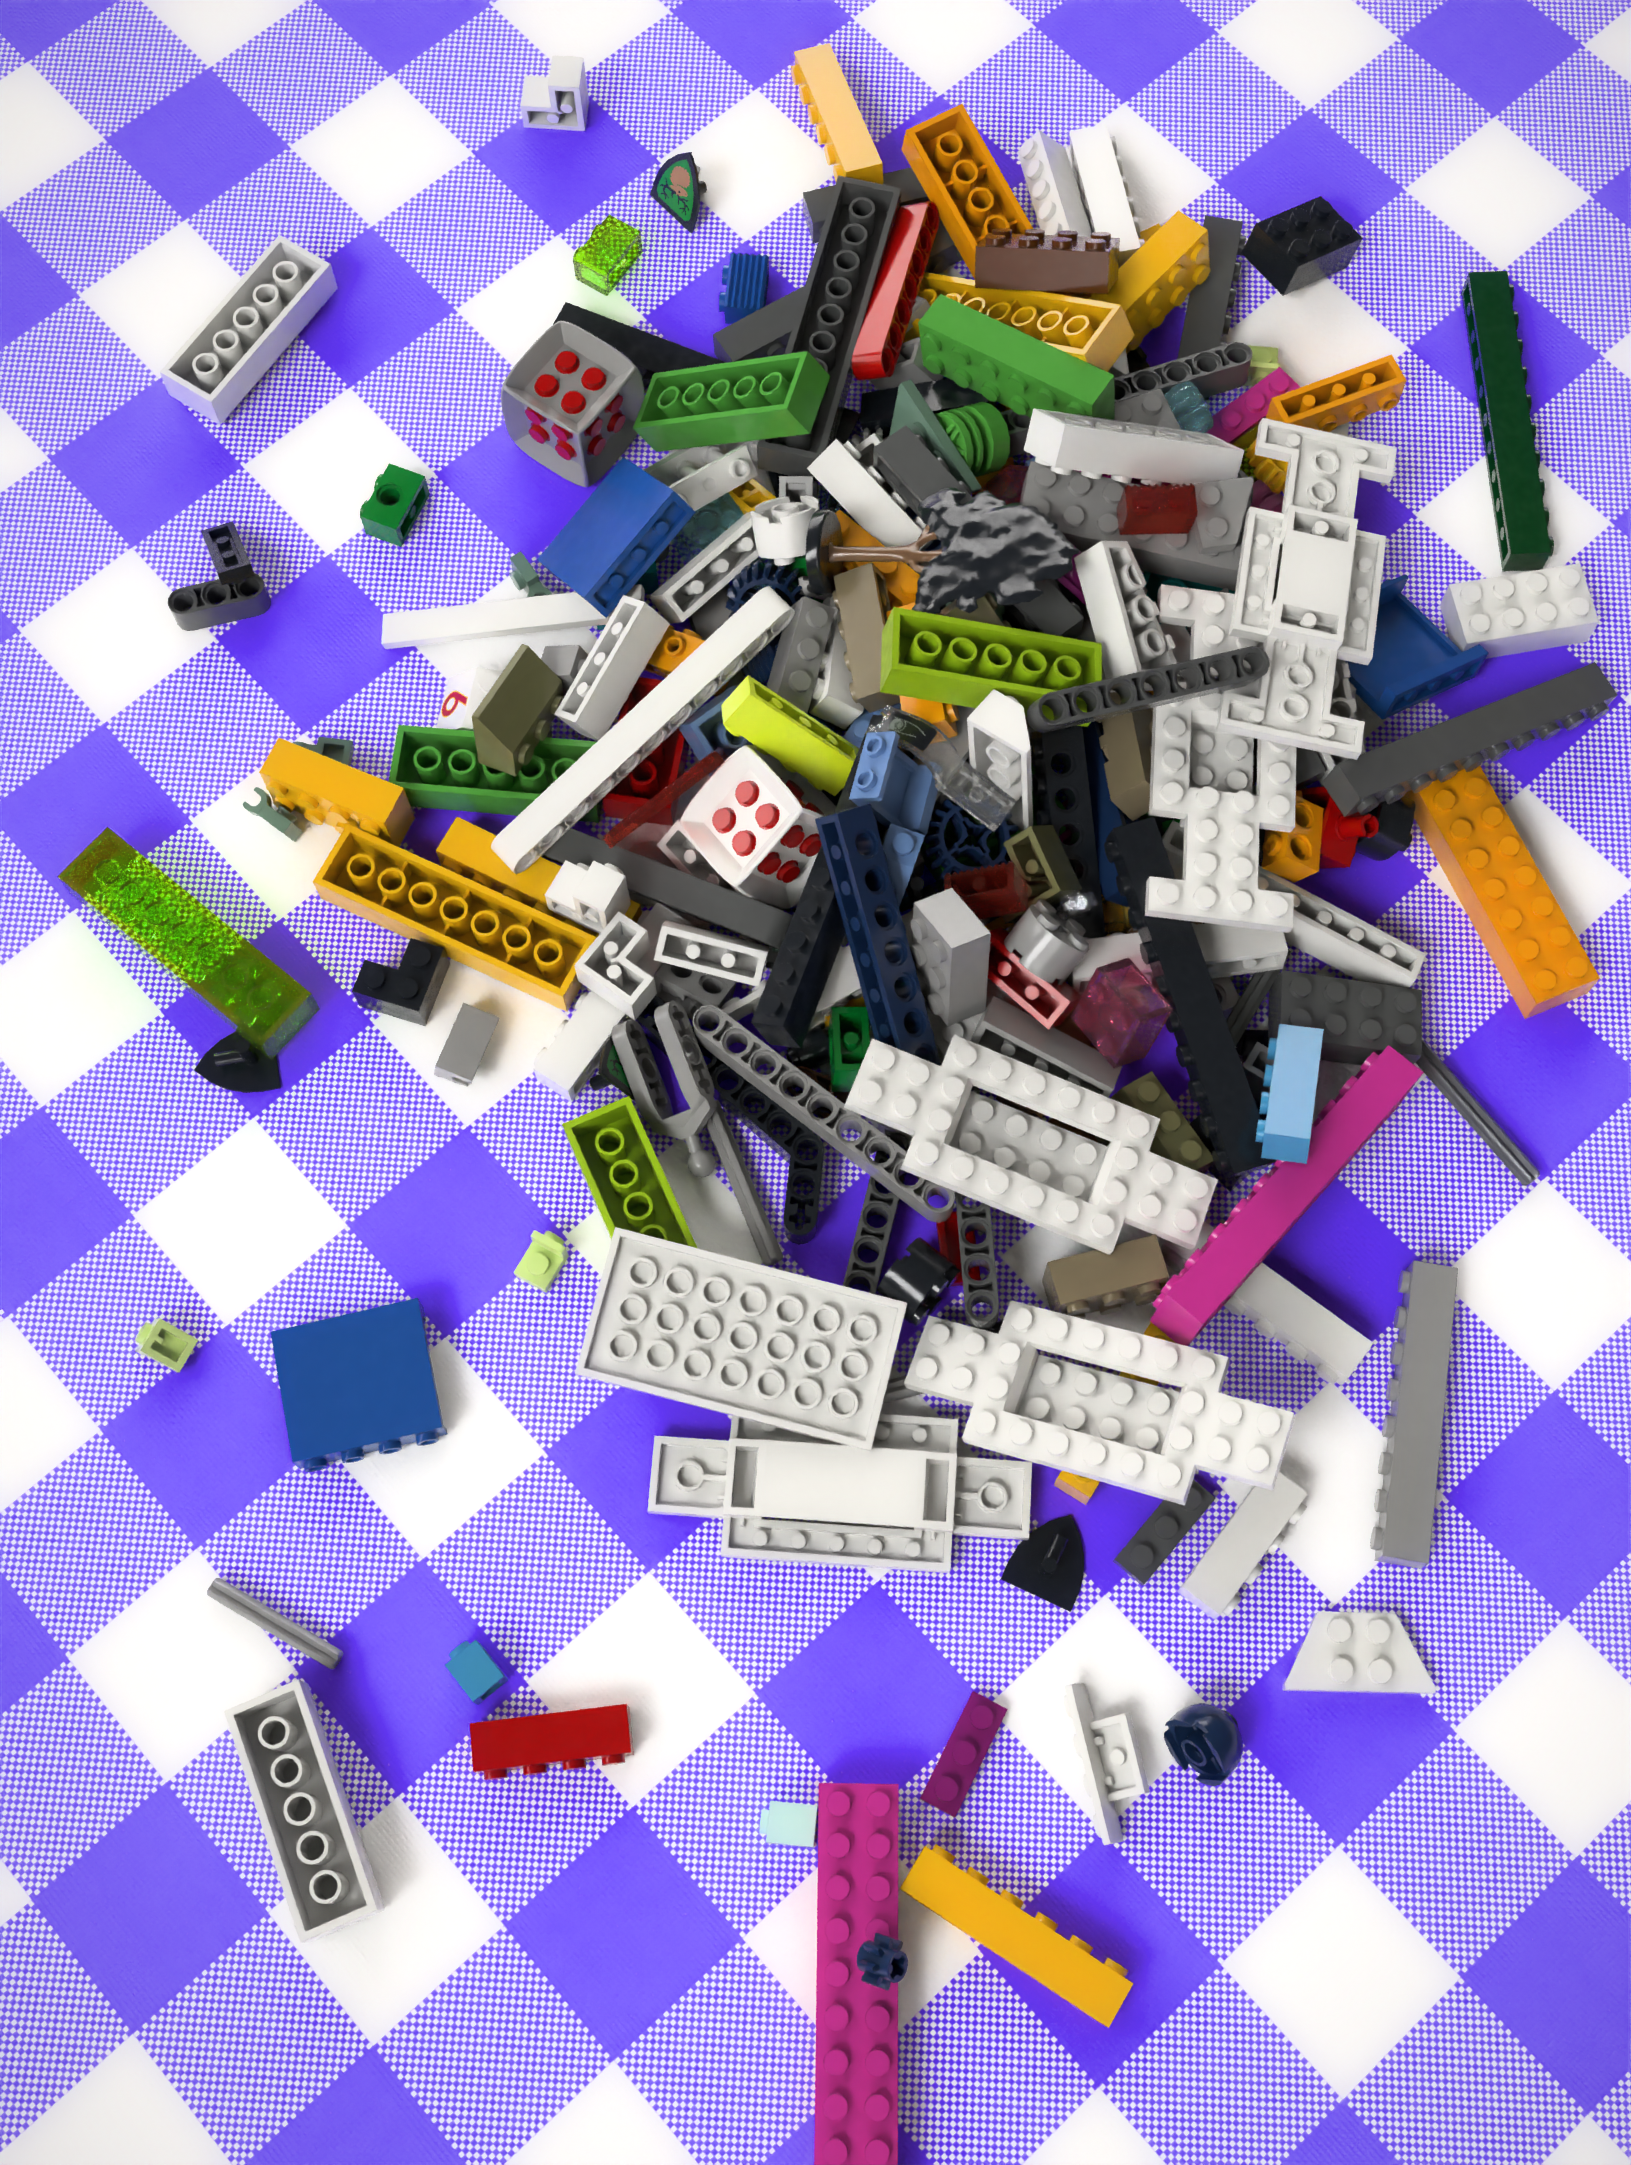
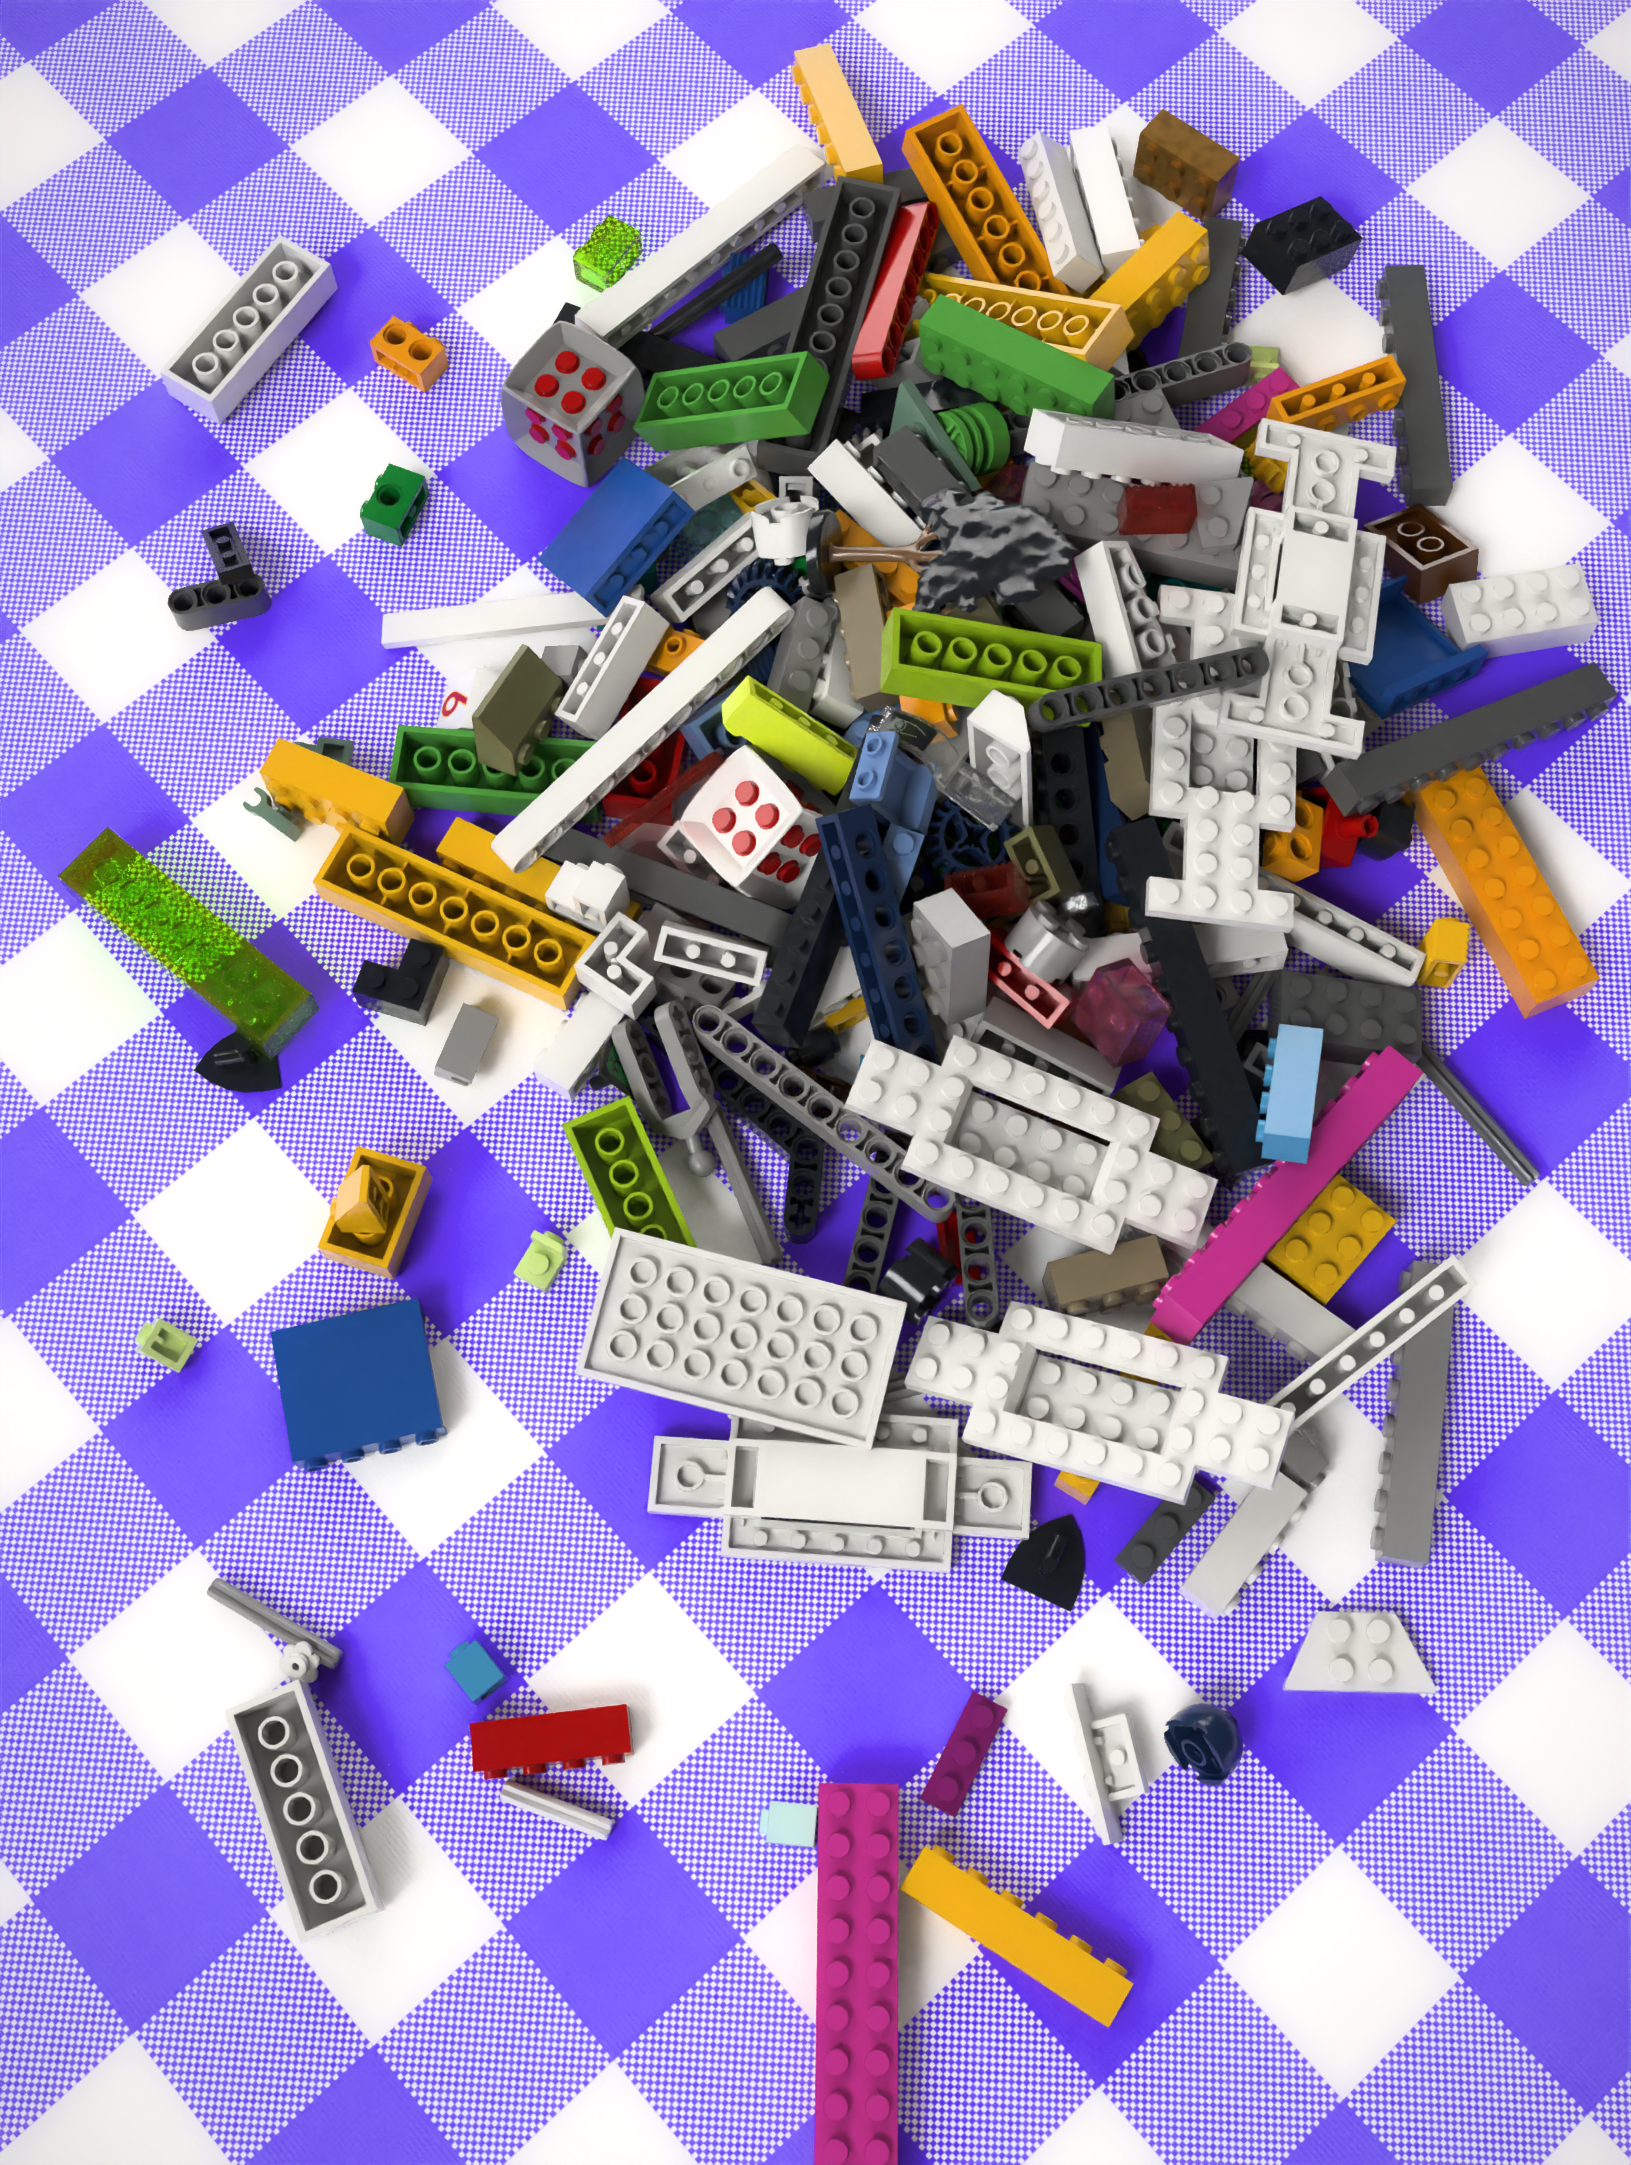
sand green plate [509,551,552,597] -> none
brick [520,55,589,131] -> none
shield [650,152,707,233] -> none
green brick [828,1007,870,1092] -> none
dark blue gear [857,1933,908,1990] -> none
reddish brown brick [975,228,1120,294] -> none
clear light blue gear [1164,380,1214,433] -> none
dark green brick [1461,271,1554,572] -> none
none -> white plant [279,1641,320,1683]
none -> yellow brick [317,1146,433,1280]
none -> yellow slope [330,1165,389,1233]
none -> light orange brick [369,315,449,393]
none -> white axle [500,1780,613,1840]
none -> white brick [575,143,825,349]
none -> black axle [647,242,783,341]
none -> pearl gold brick [1133,108,1240,222]
none -> yellow brick [1263,1174,1397,1307]
none -> white brick [1264,1254,1478,1432]
none -> light grey brick [1279,1431,1329,1493]
none -> reddish brown slope [1363,503,1479,605]
none -> dark grey brick [1375,265,1453,507]
none -> yellow brick [1416,917,1471,989]

